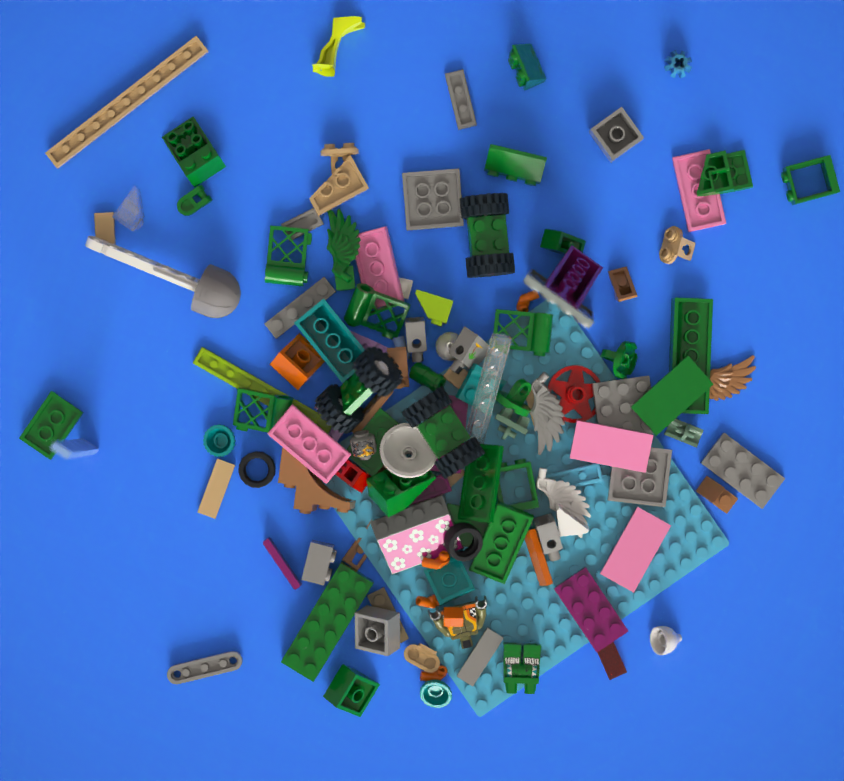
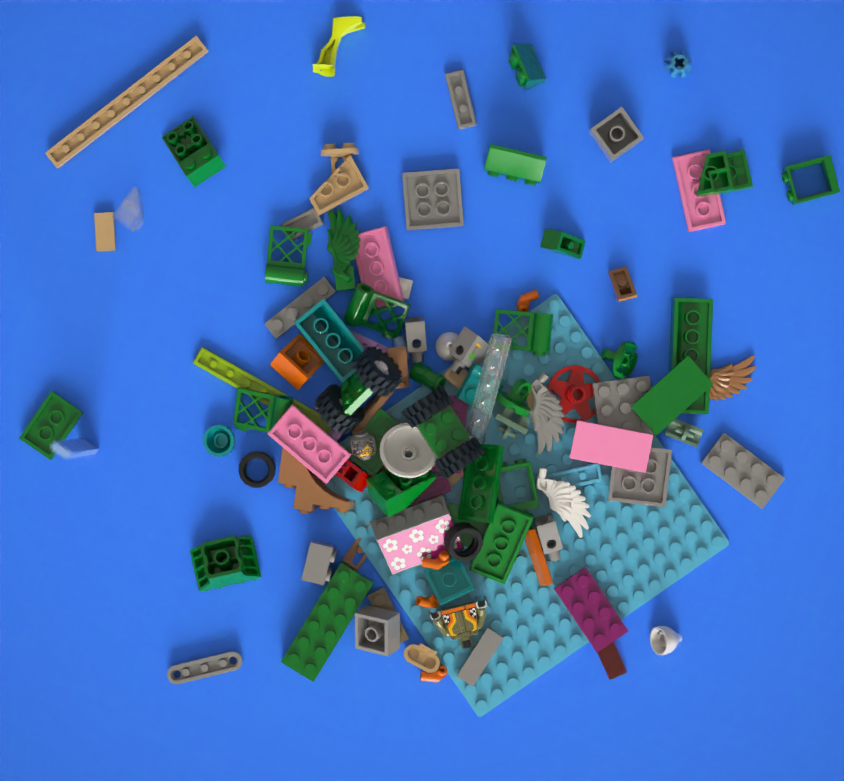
piece [85,236,241,318] -> none
green plate [177,184,213,216] -> none
tan tile [197,458,235,519] -> none
magenta tile [263,537,302,590] -> none
green slope [323,664,380,717] -> none
lime slope [415,289,453,327] -> none
teal hat [420,680,452,708] -> none
orange slope [444,607,463,627] -> none
plate [460,193,515,278] -> none
green hips [503,642,541,694] -> none
magenta piece [523,245,603,328] -> none
white slope [555,502,589,537] -> none
bright pink tile [600,507,671,593] -> none
tan bracket [659,226,695,264] -> none
medium nougat slope [695,476,738,514] -> none
none -> green slope [190,535,261,592]

